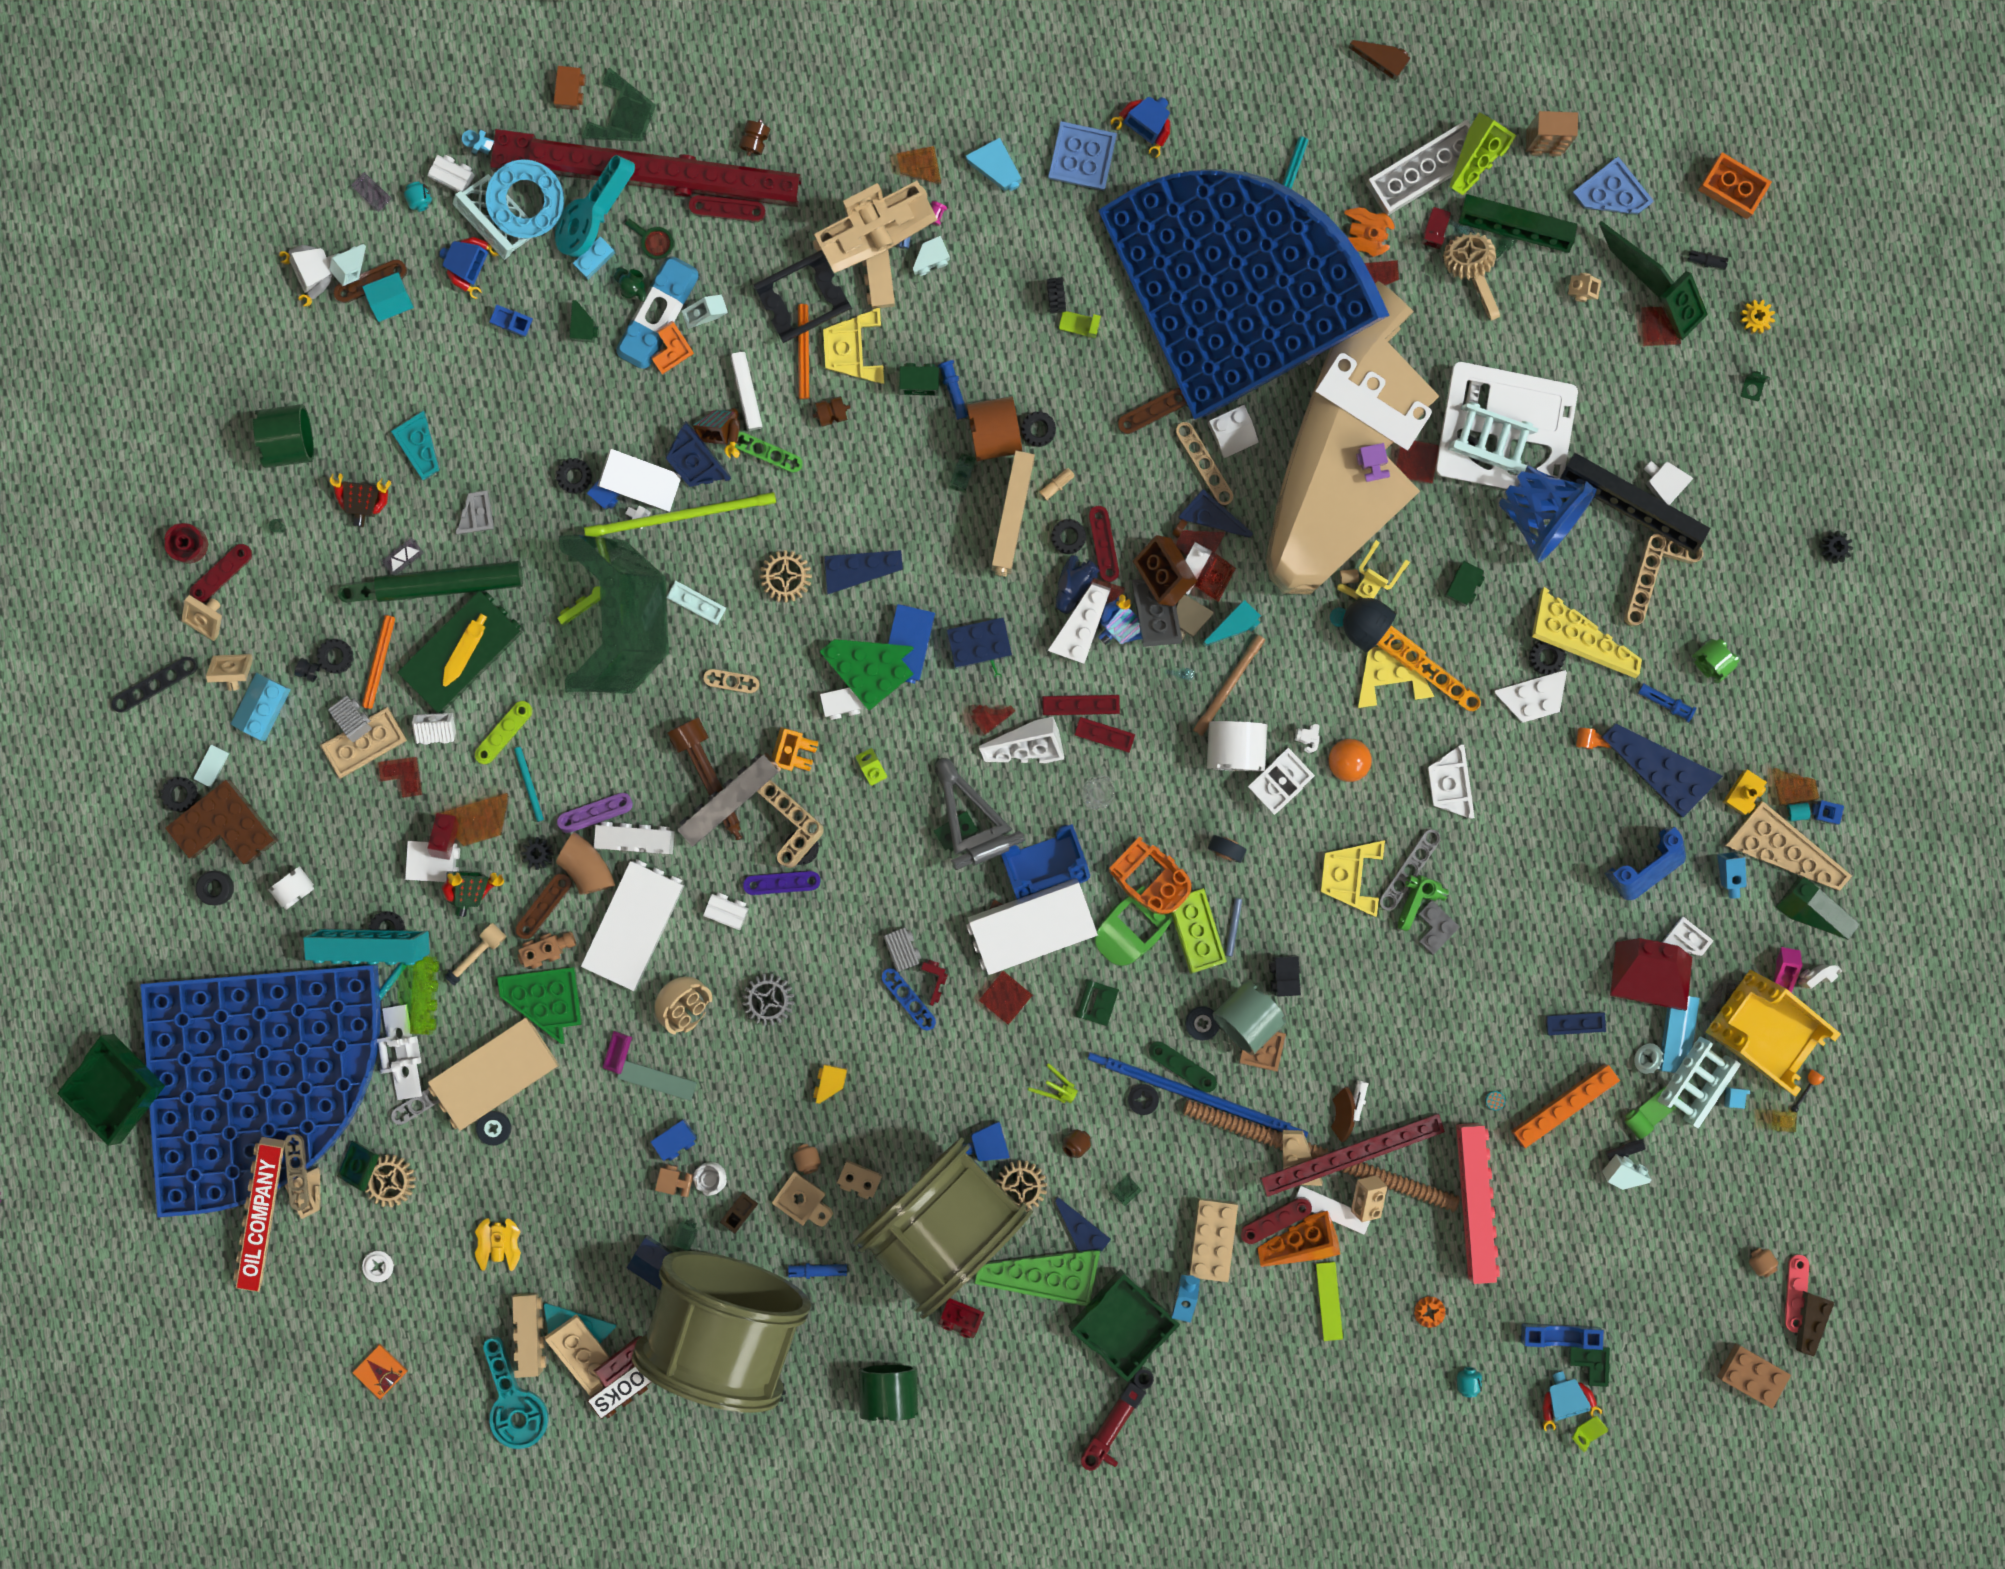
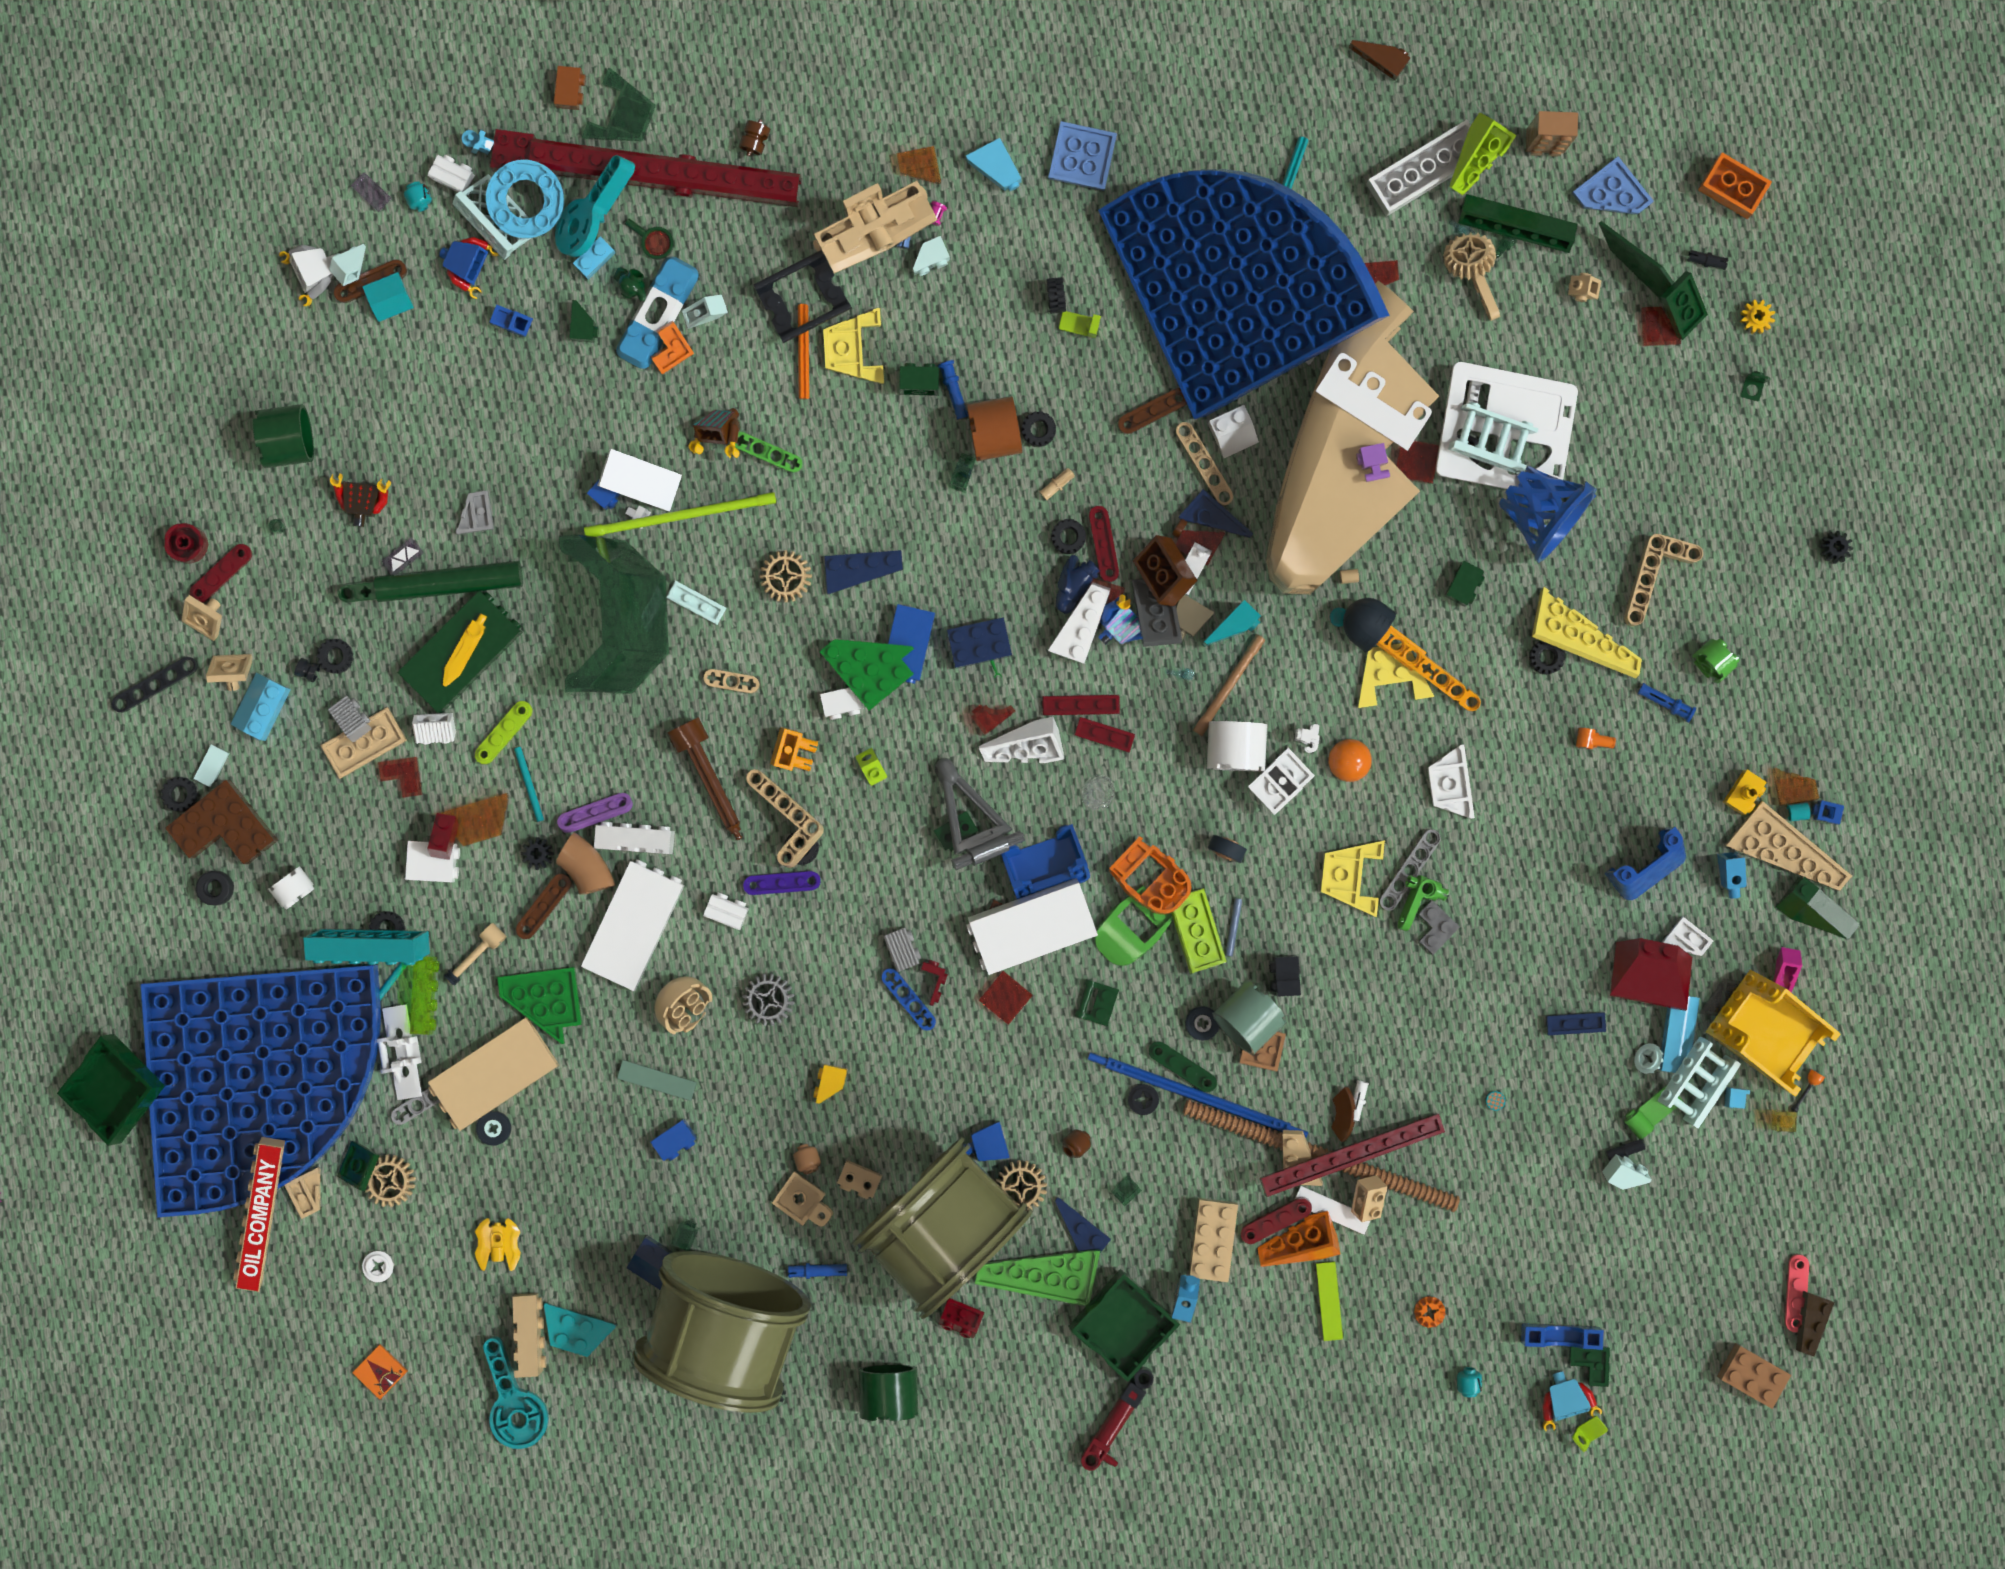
dark tan beam [284,1134,309,1211] -> none
orange axle [362,615,395,709] -> none
teal wing [391,411,440,481] -> none
torso [441,871,504,917] -> none
medium nougat brick [518,931,577,969] -> none
tan plate [545,1314,610,1397] -> none
black tyre [556,458,592,494] -> none
lime plate [557,586,606,625] -> none
brick [587,1366,652,1419] -> none
dark red plate [593,1335,642,1387] -> none
magenta tile [602,1031,632,1074] -> none
medium nougat brick [655,1164,694,1197] -> none
dark blue wing [666,421,731,487] -> none
brick [677,752,782,847] -> none
dark red plate [689,195,766,222] -> none
white hair [693,1162,727,1196] -> none
dark brown brick [719,1192,758,1234] -> none
white brick [730,352,763,432] -> none
reddish brown wheel [813,396,850,427] -> none
tan brick [862,250,895,309] -> none
tan brick [992,451,1035,577] -> none
lime plant [1028,1063,1078,1104] -> none
blue torso [1111,97,1171,158] -> none
clear red plate [1194,552,1236,602] -> none
light yellow piece [1337,540,1410,600] -> none
orange piece [1344,207,1395,257] -> none
dark red bracket [1421,207,1451,249] -> none
coral brick [1456,1123,1500,1284] -> none
white wing [1494,670,1567,723] -> none
orange brick [1511,1064,1620,1148] -> none
black brick [1560,453,1711,554] -> none
dark blue wing [1601,723,1723,818] -> none
white torso [1644,461,1693,505] -> none
medium nougat head [1749,1248,1778,1278] -> none
white slope [1797,965,1842,989] -> none

